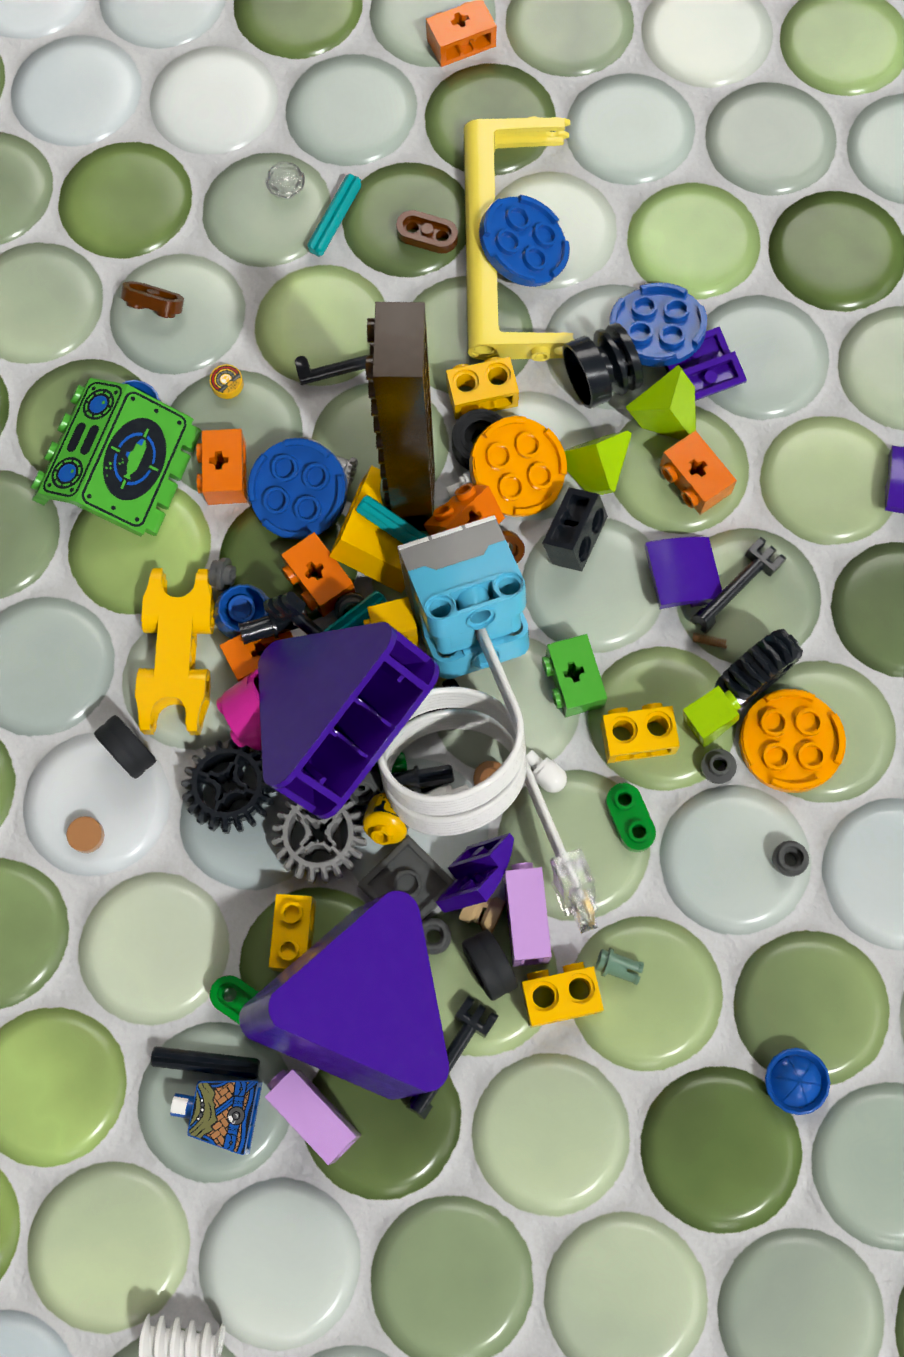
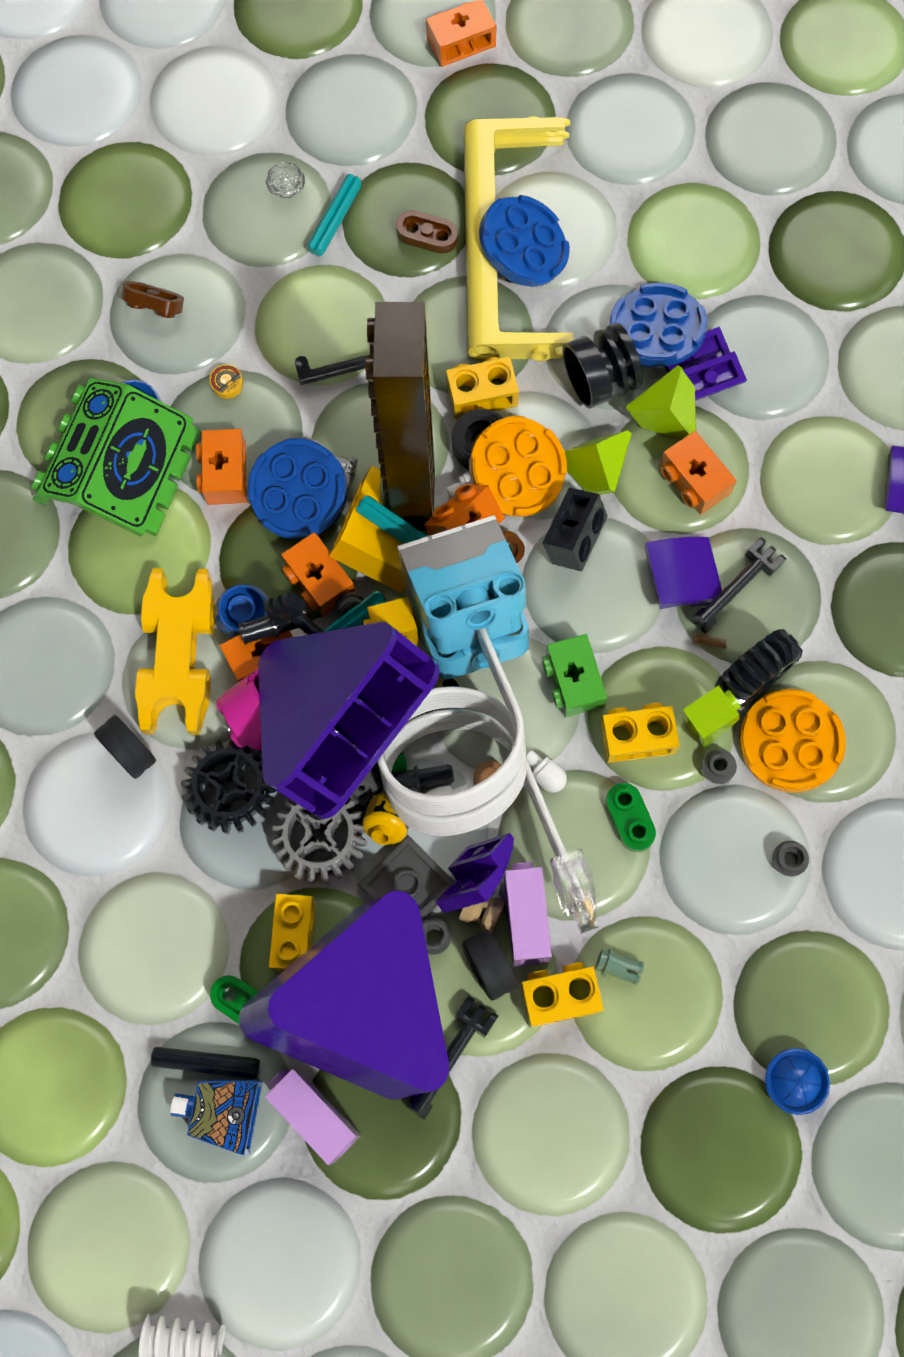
medium nougat tile [66,816,105,853] -> none
dark grey plate [209,557,236,591] -> none

